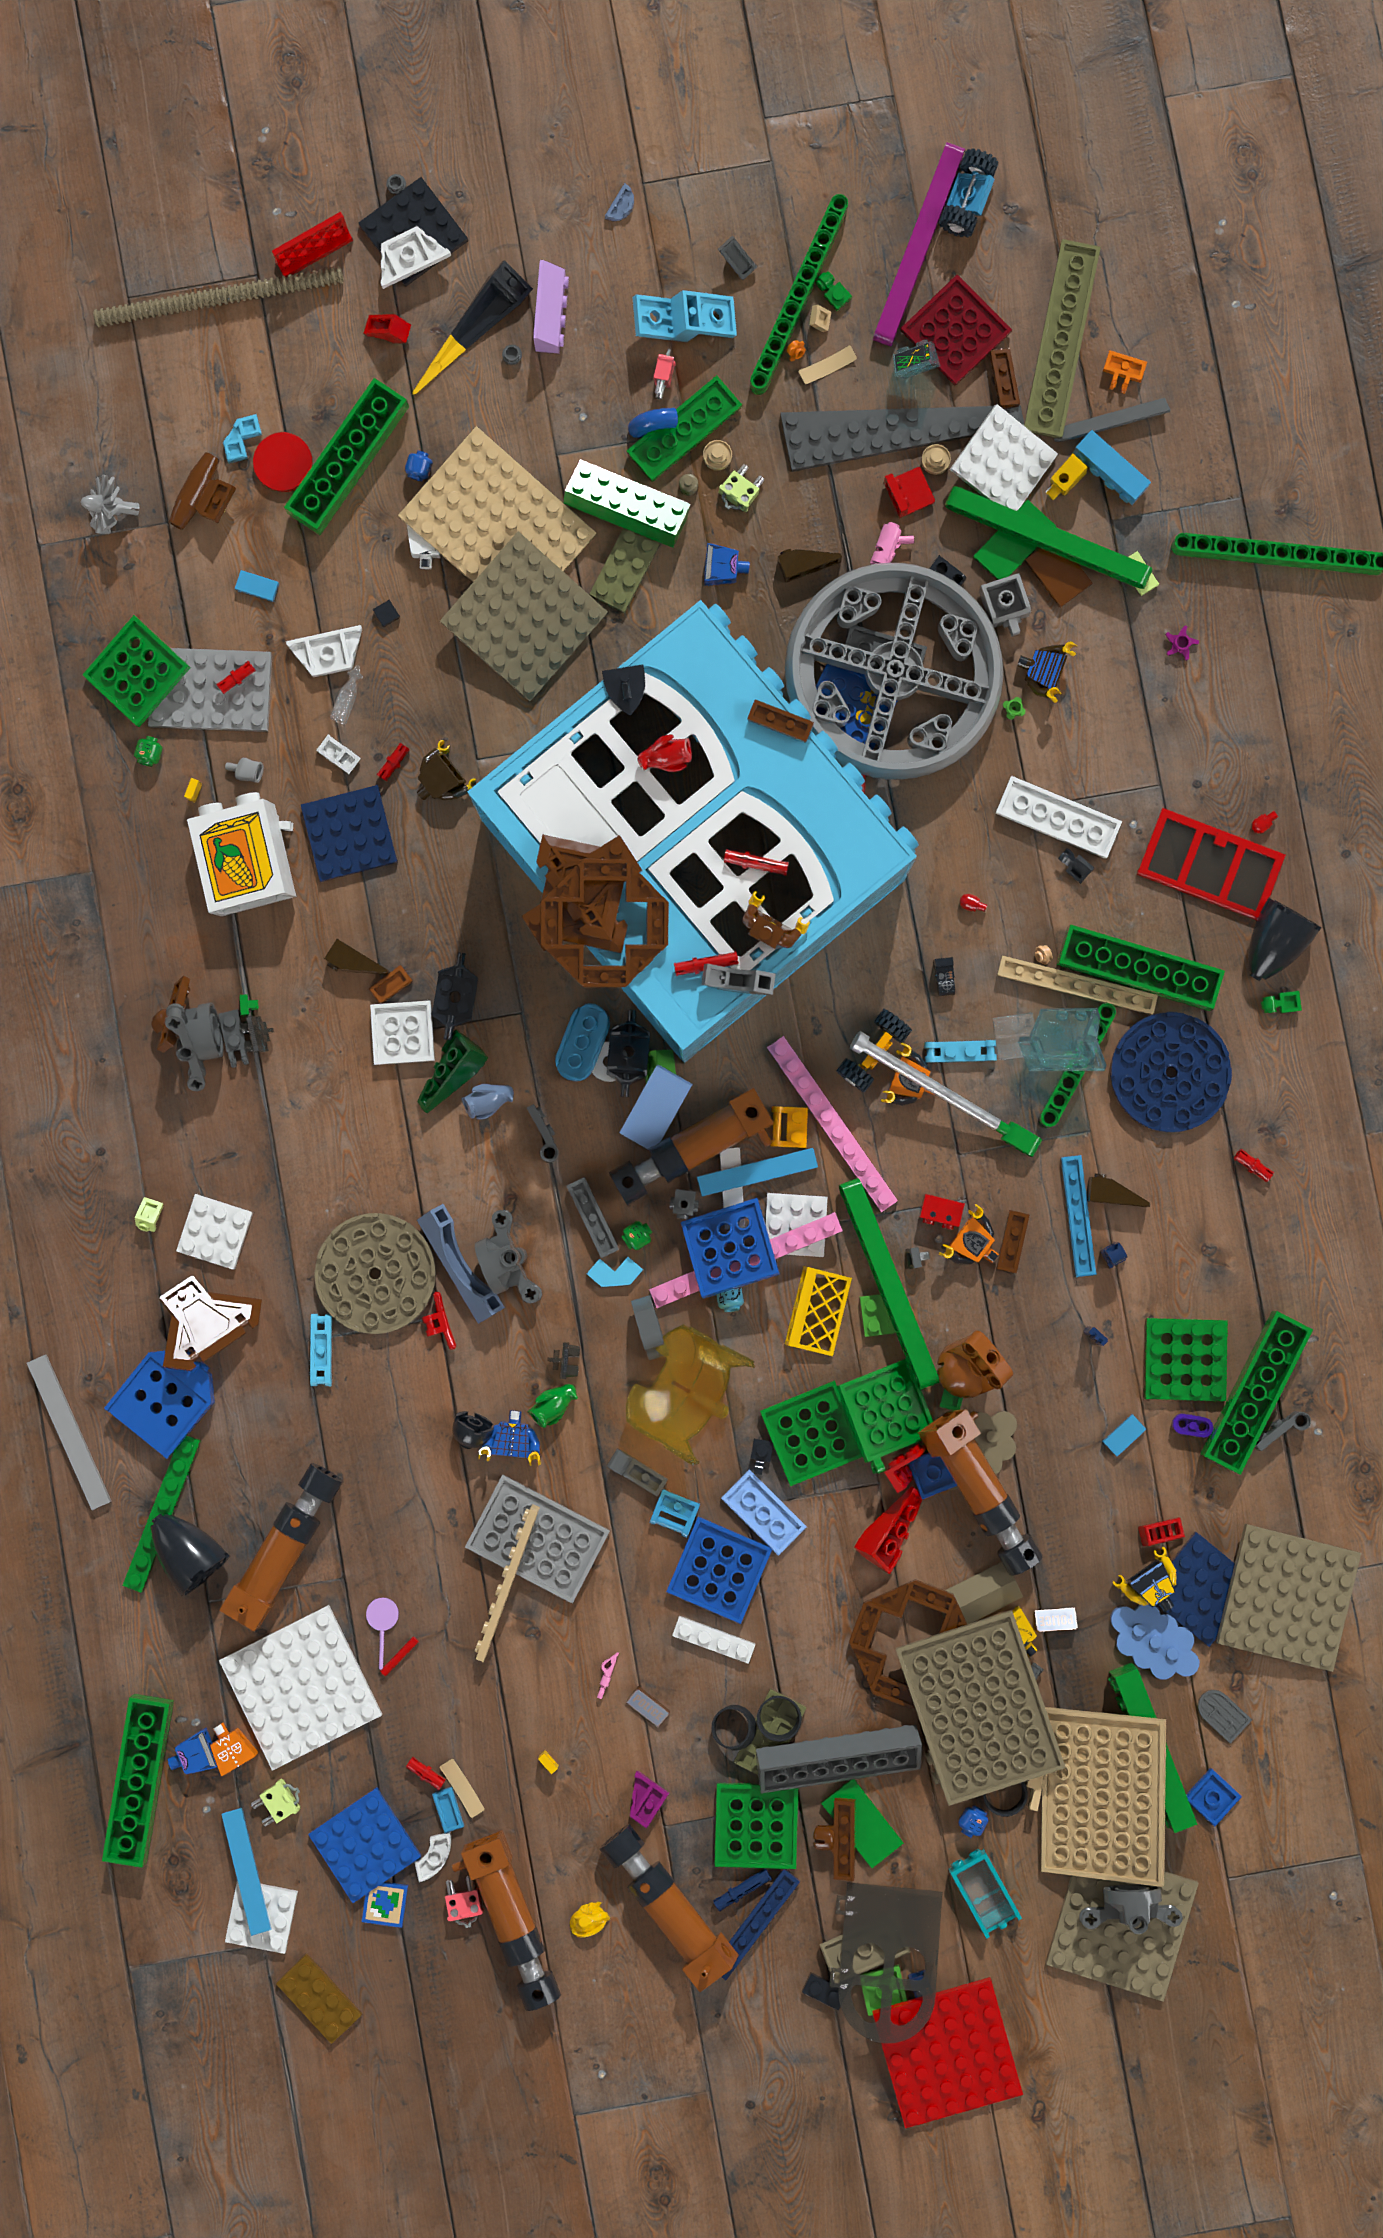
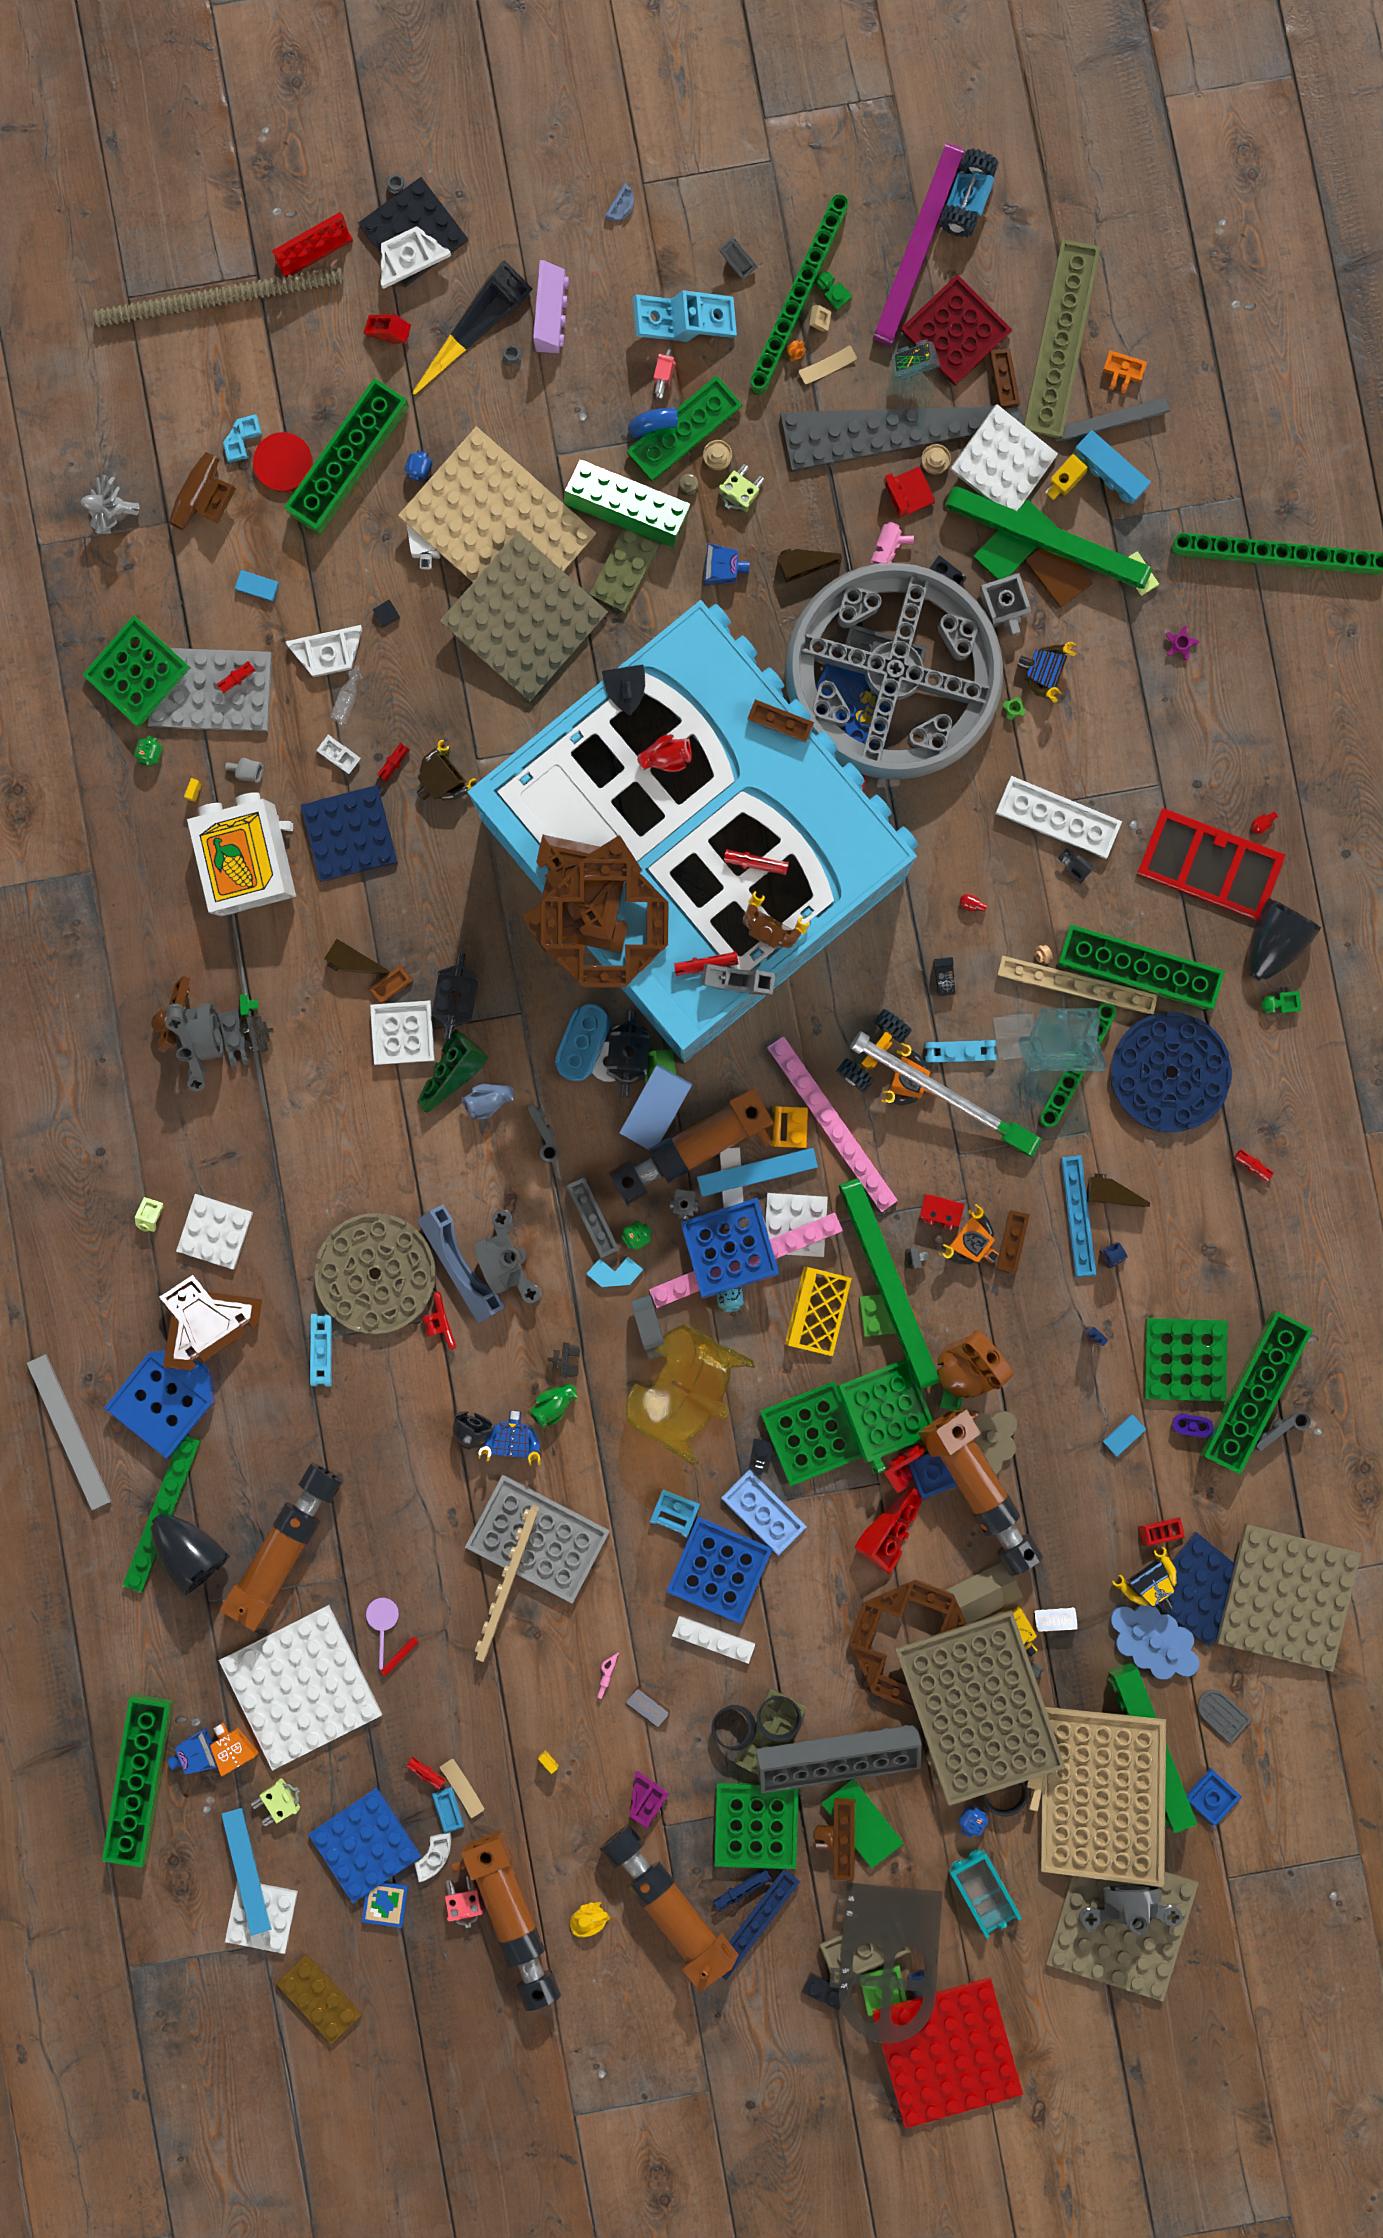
dark grey plate [607,1448,668,1497] -> none

